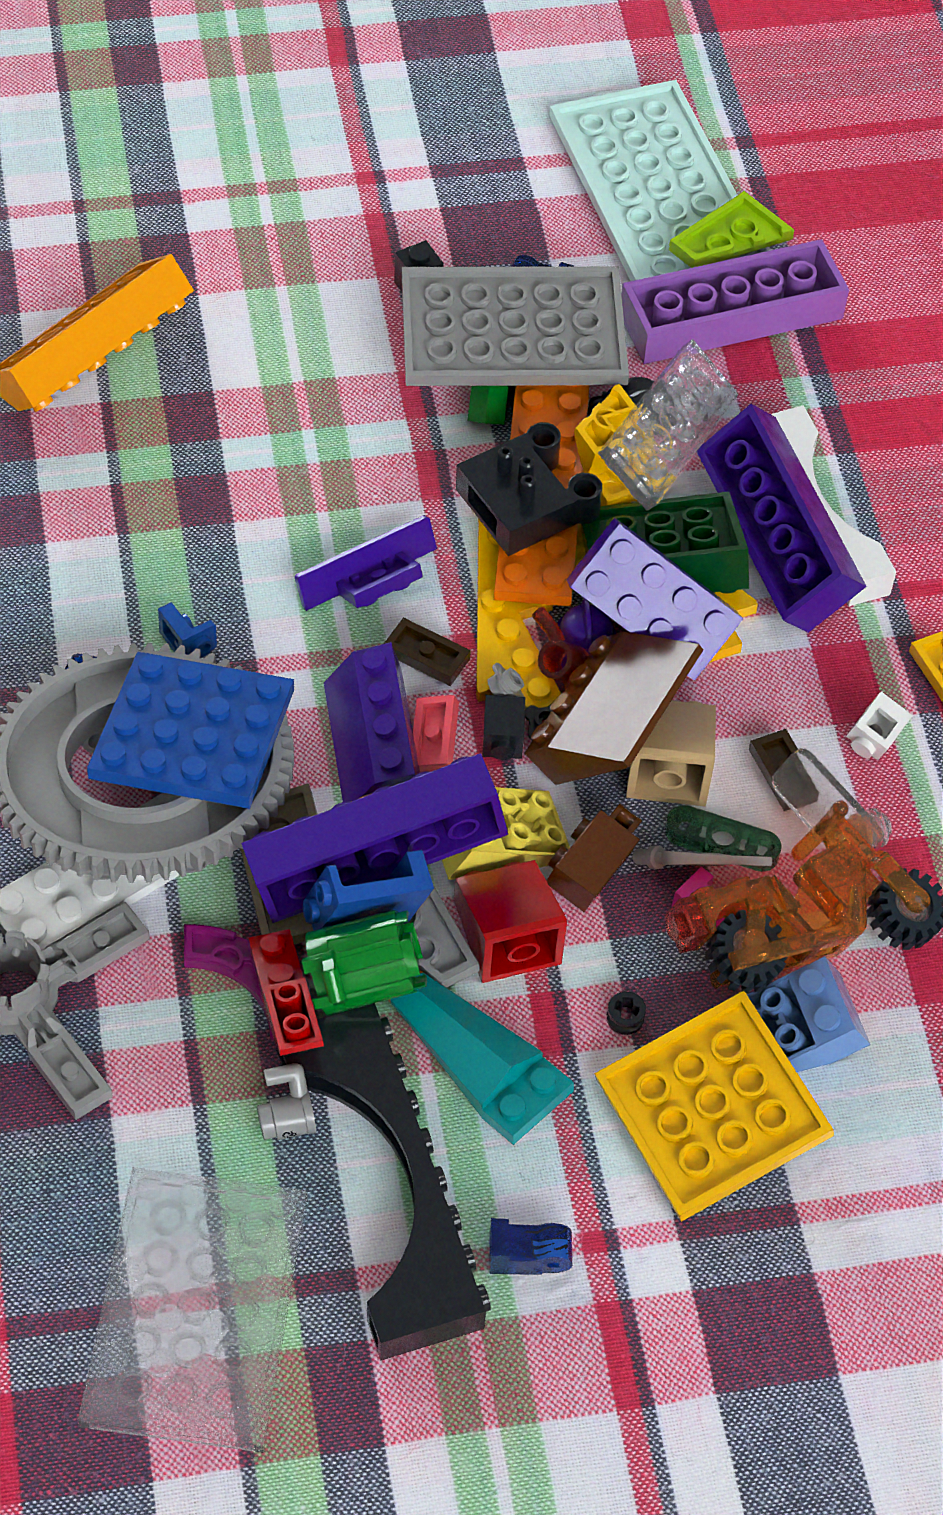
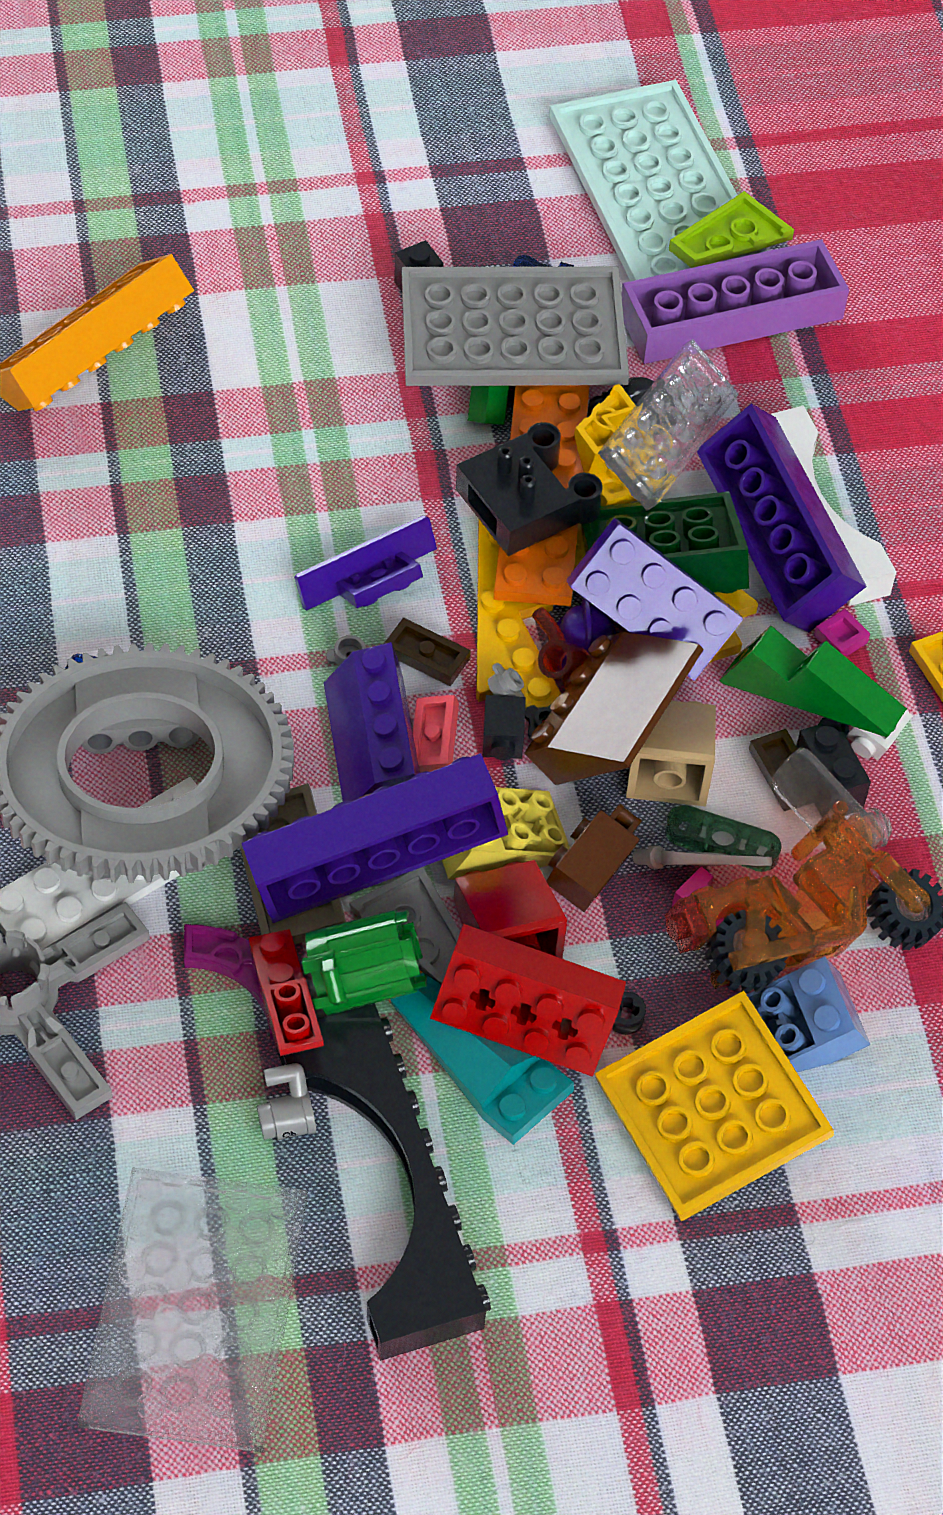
blue plate [87,651,294,809] -> none
blue bracket [158,602,217,658] -> none
blue panel [303,850,434,931] -> none
clear blue leg [489,1218,573,1275] -> none
none -> light grey plate [326,635,366,666]
none -> red brick [430,924,626,1077]
none -> green slope [719,626,907,737]
none -> black hinge [796,717,871,820]
none -> dark pink plate [814,609,870,657]

